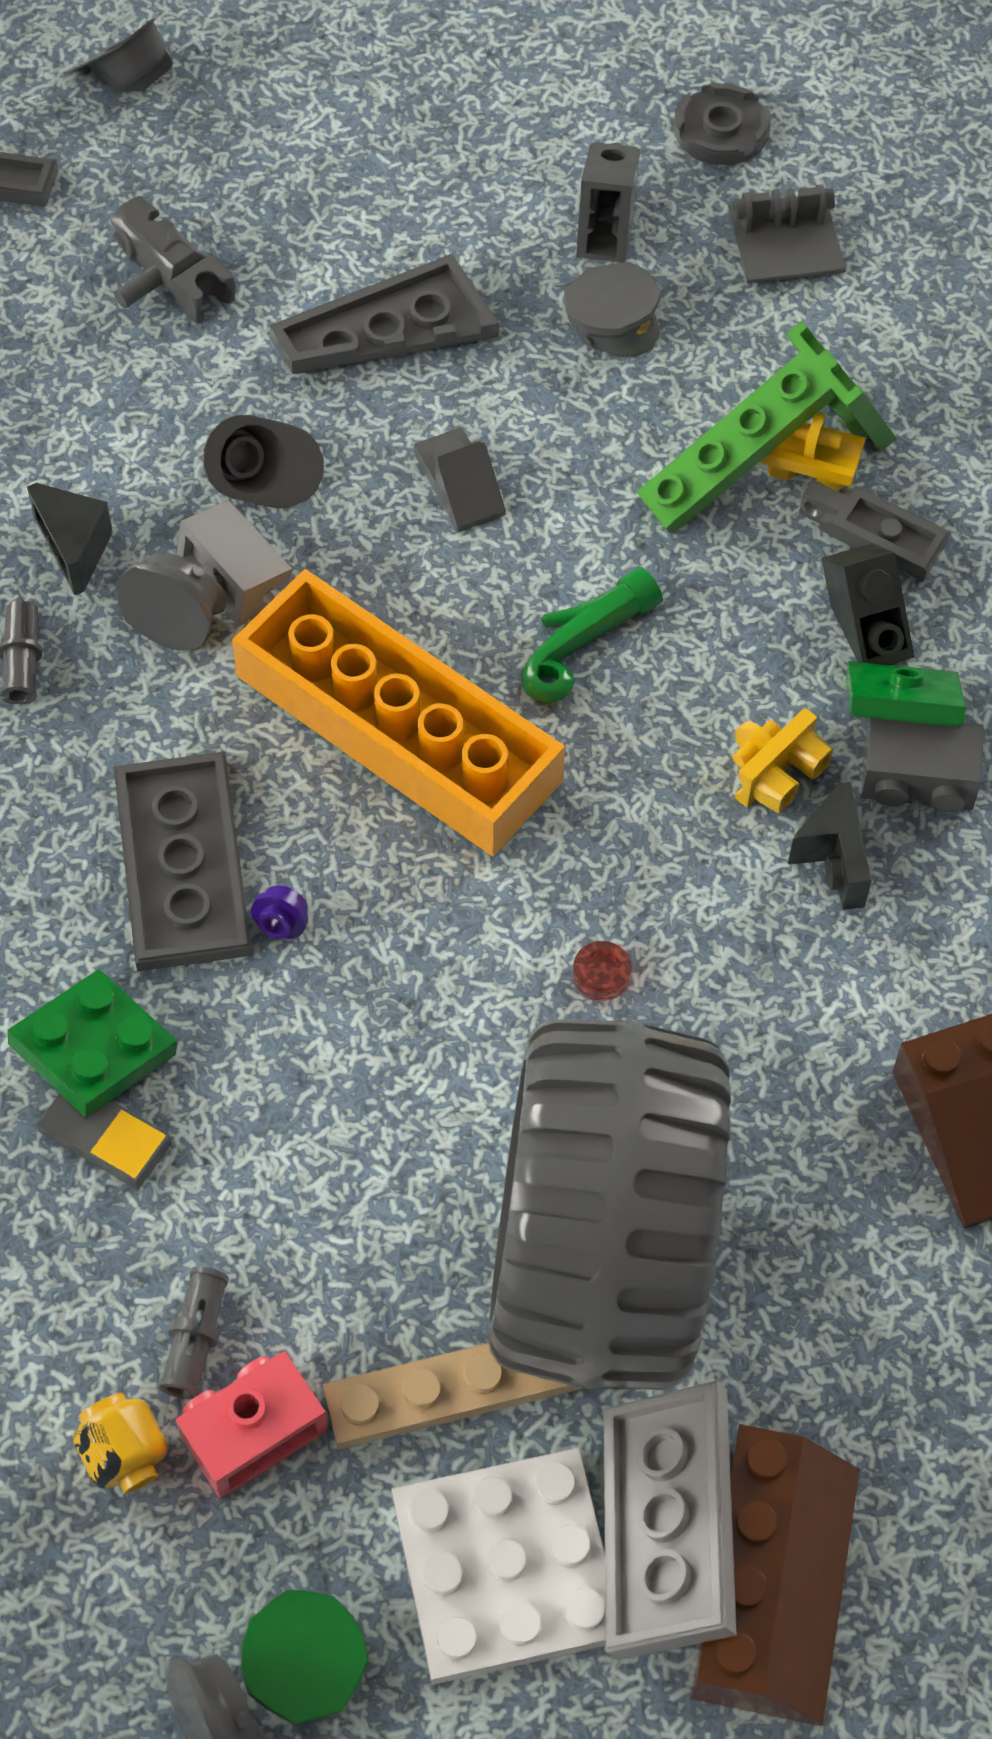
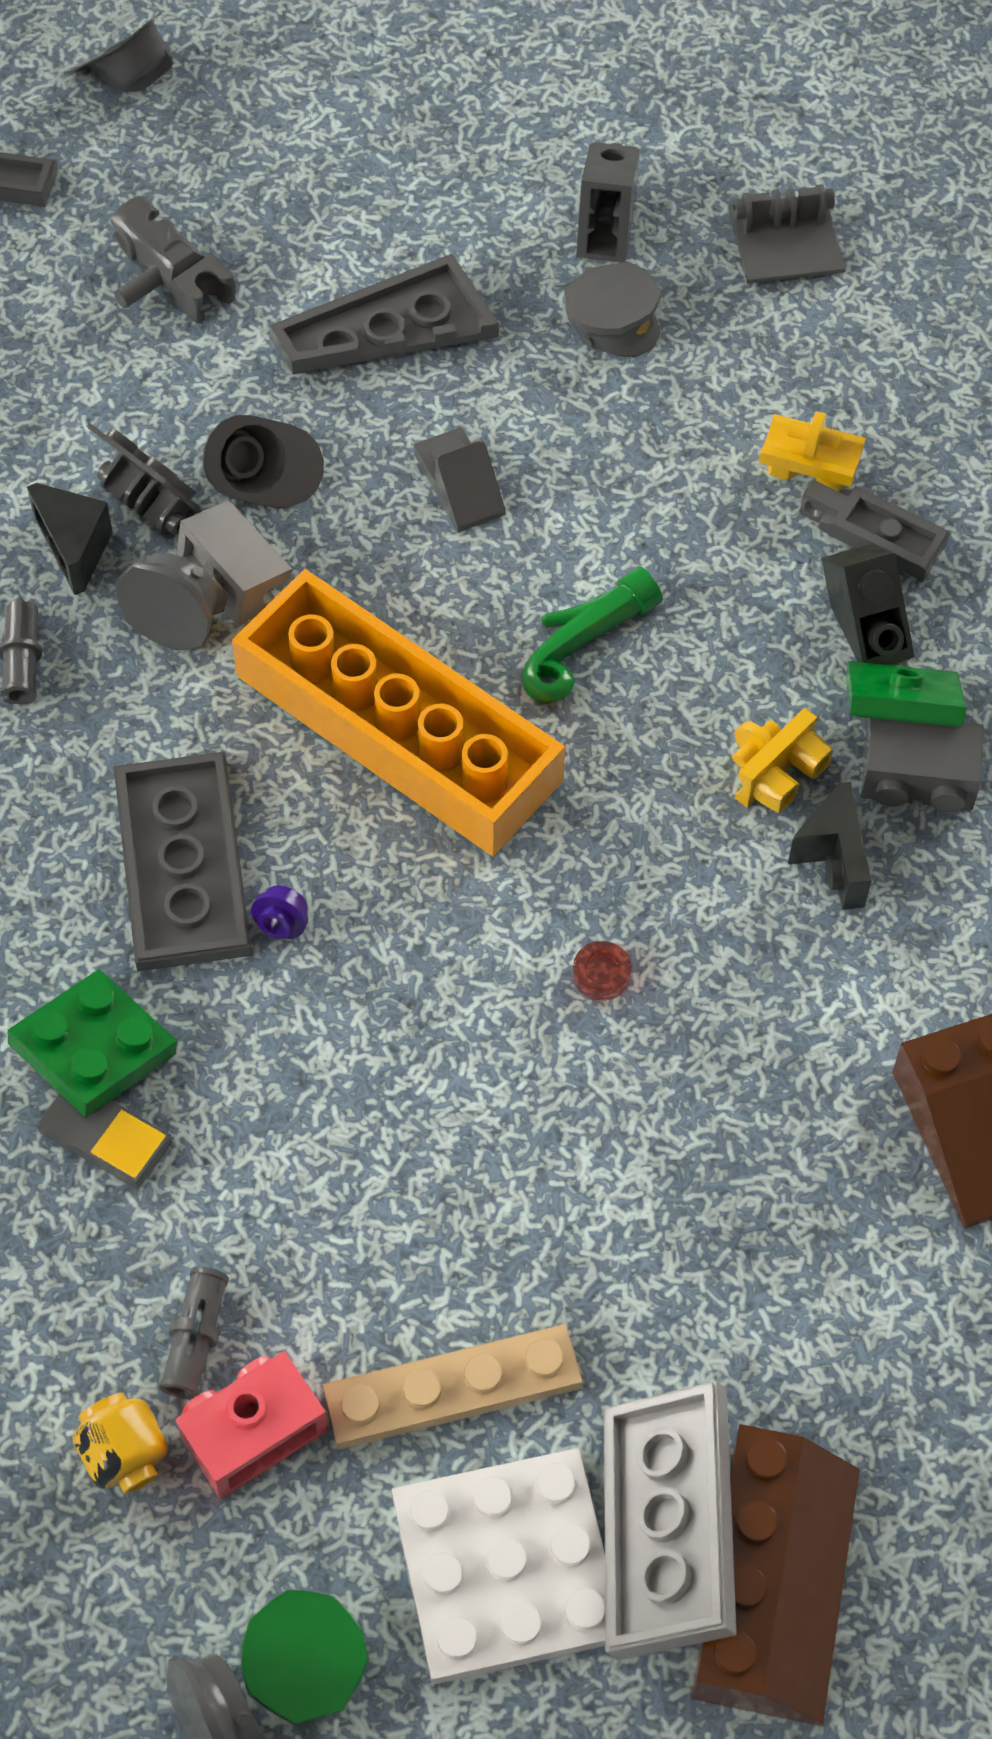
dark grey tyre [488,1019,731,1390] -> none
bright green bracket [637,320,897,533] -> none
dark grey tile [674,83,771,165] -> none
none -> dark grey hinge [86,423,202,536]

